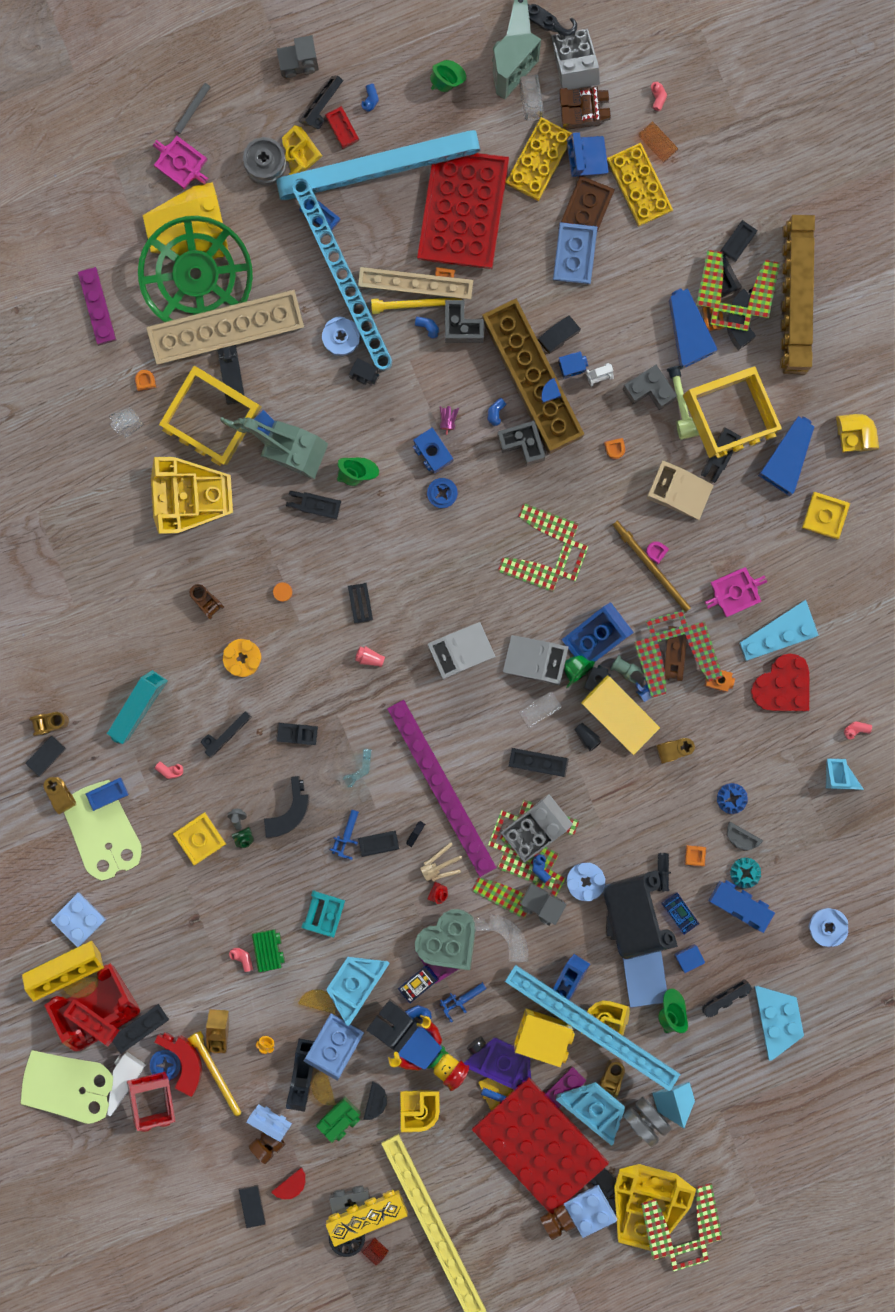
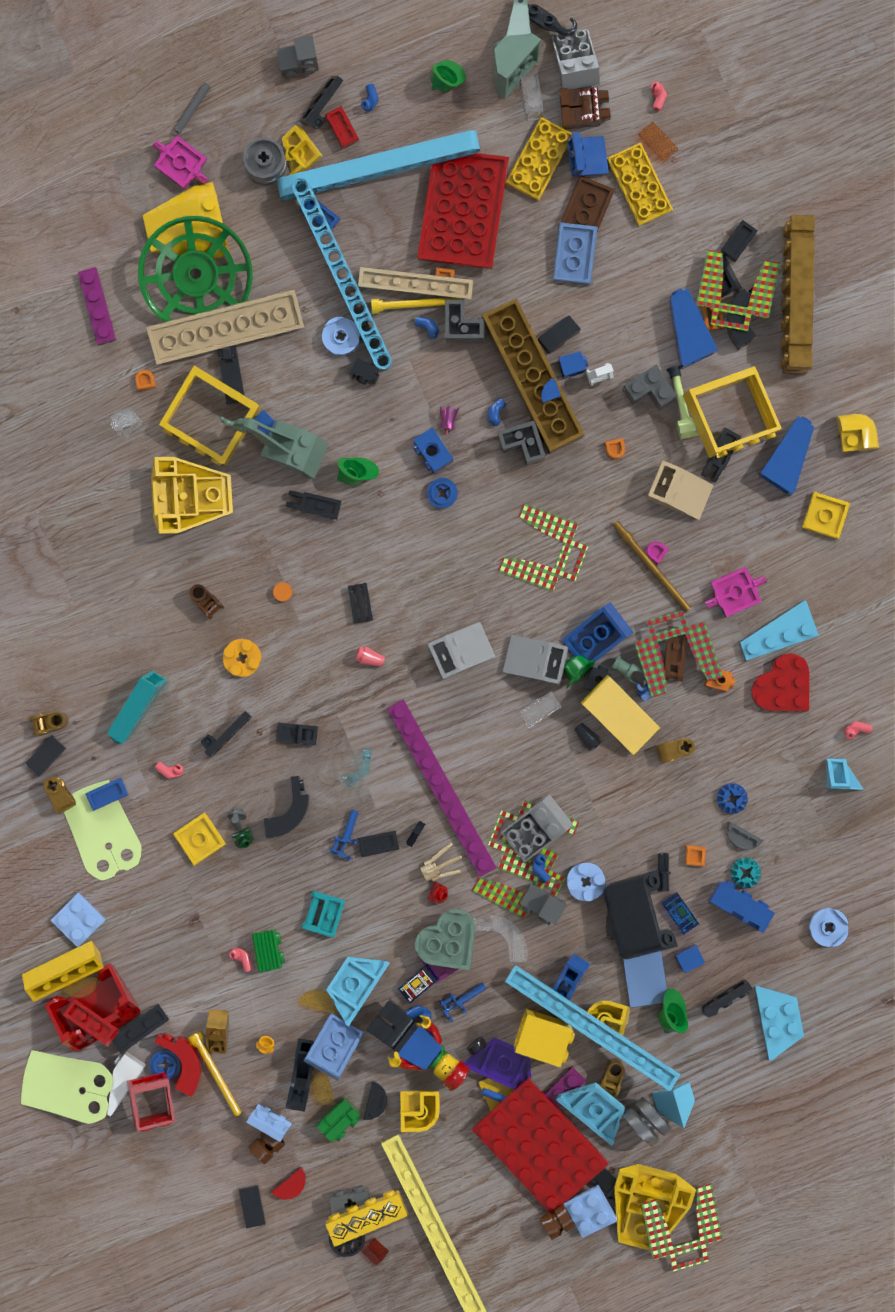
black hinge [508,748,569,777] -> none

